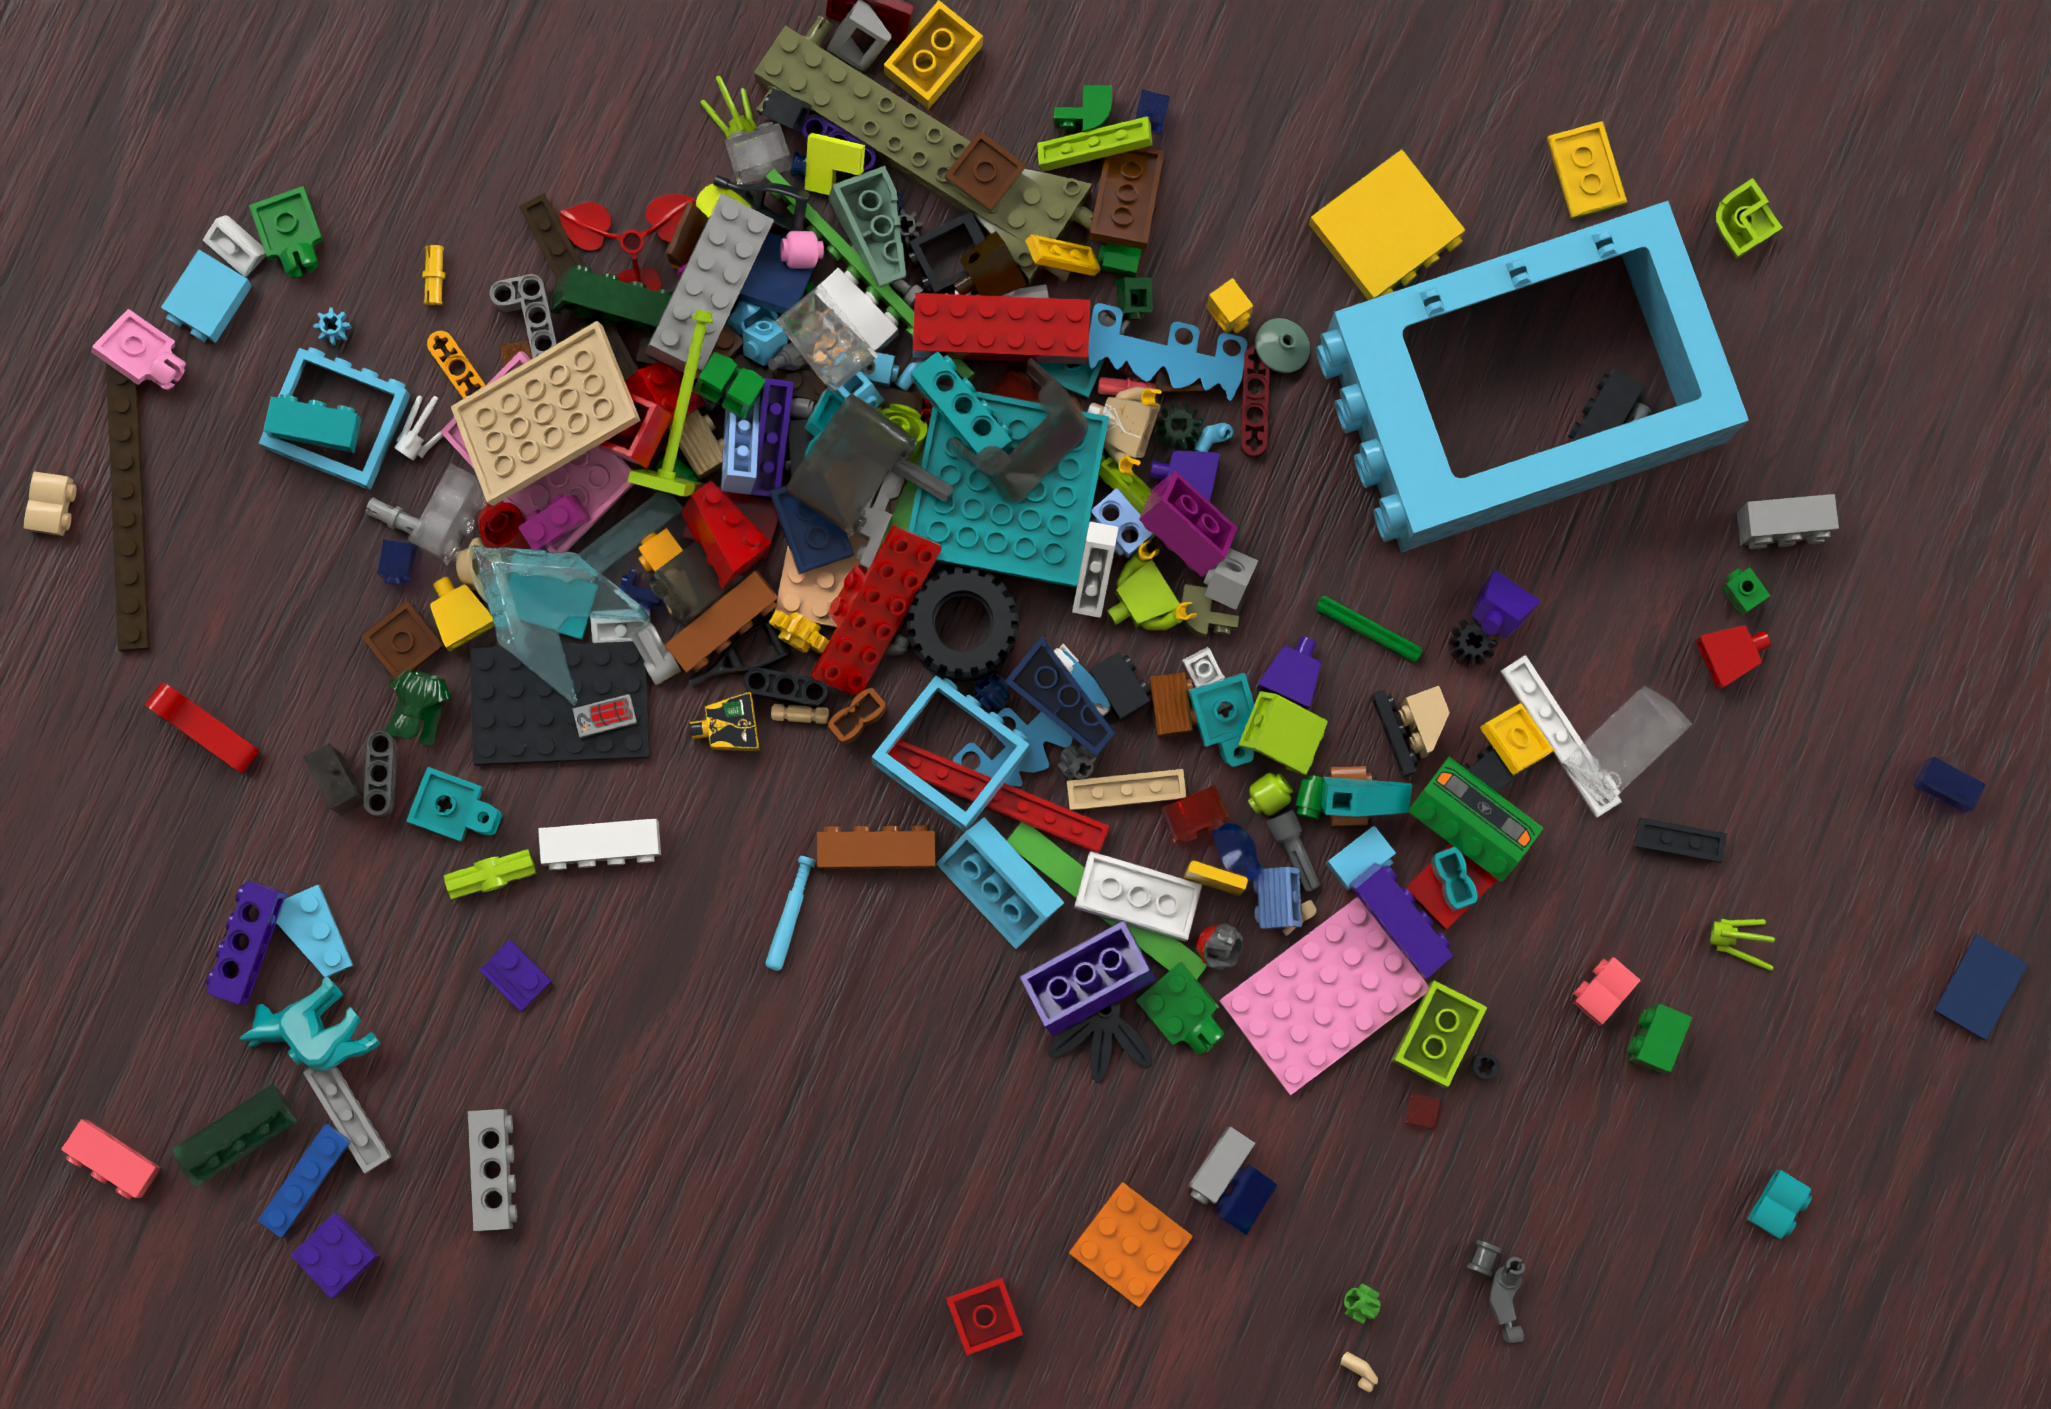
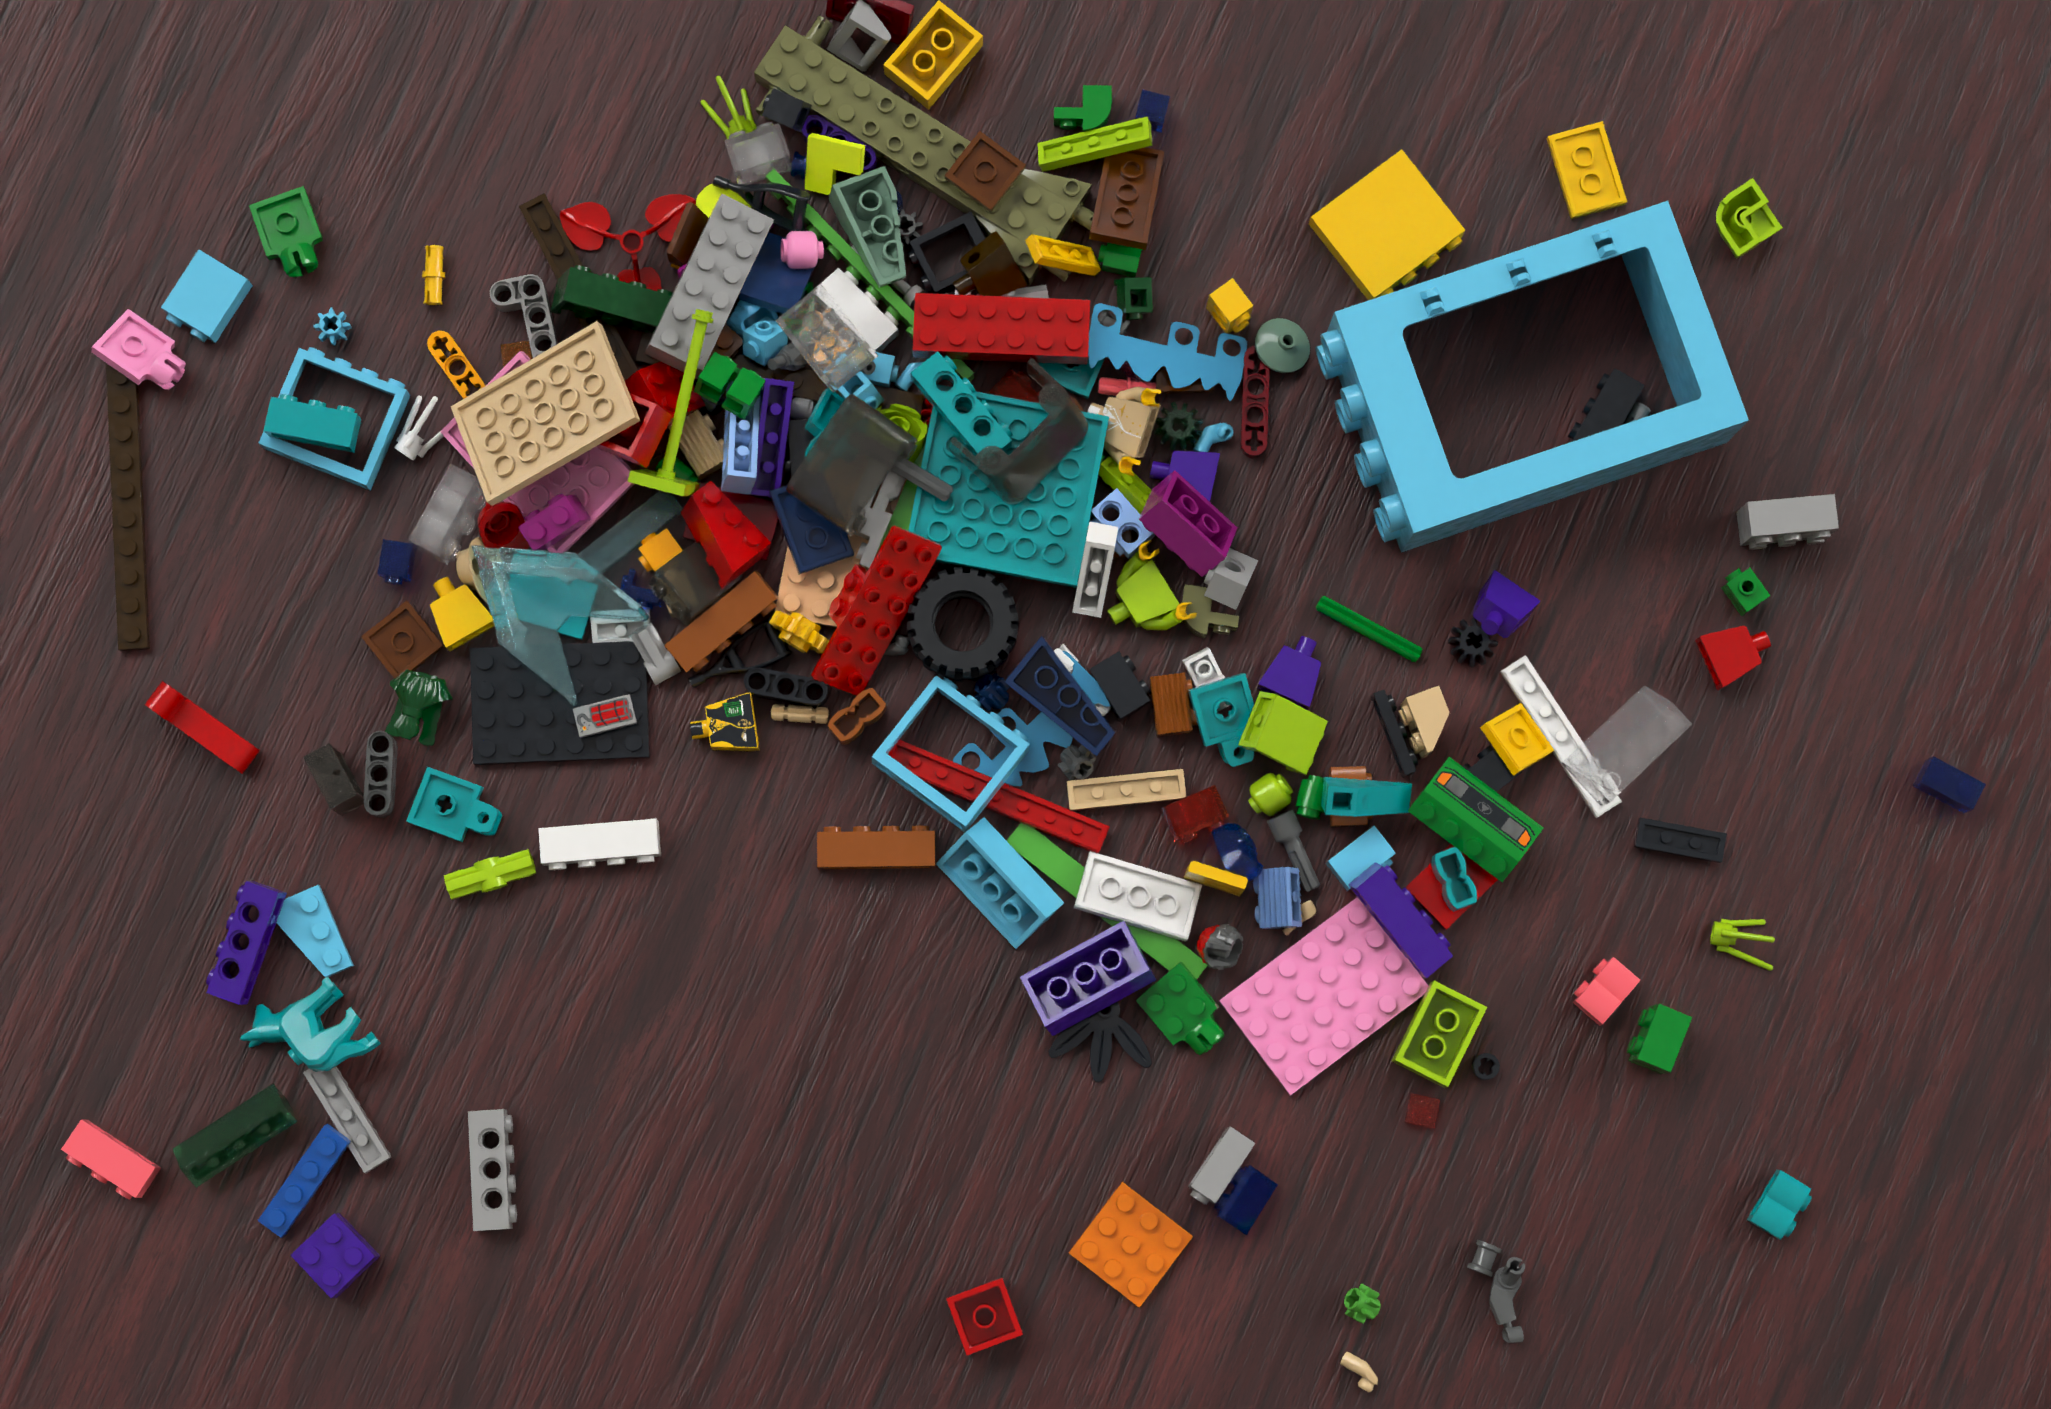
tan brick [24,471,77,537] -> none
white slope [203,215,266,277] -> none
light grey pin [365,497,426,538] -> none
dark purple plate [479,940,552,1012] -> none
medium azure piece [765,856,816,971] -> none
dark blue tile [1933,934,2028,1041] -> none

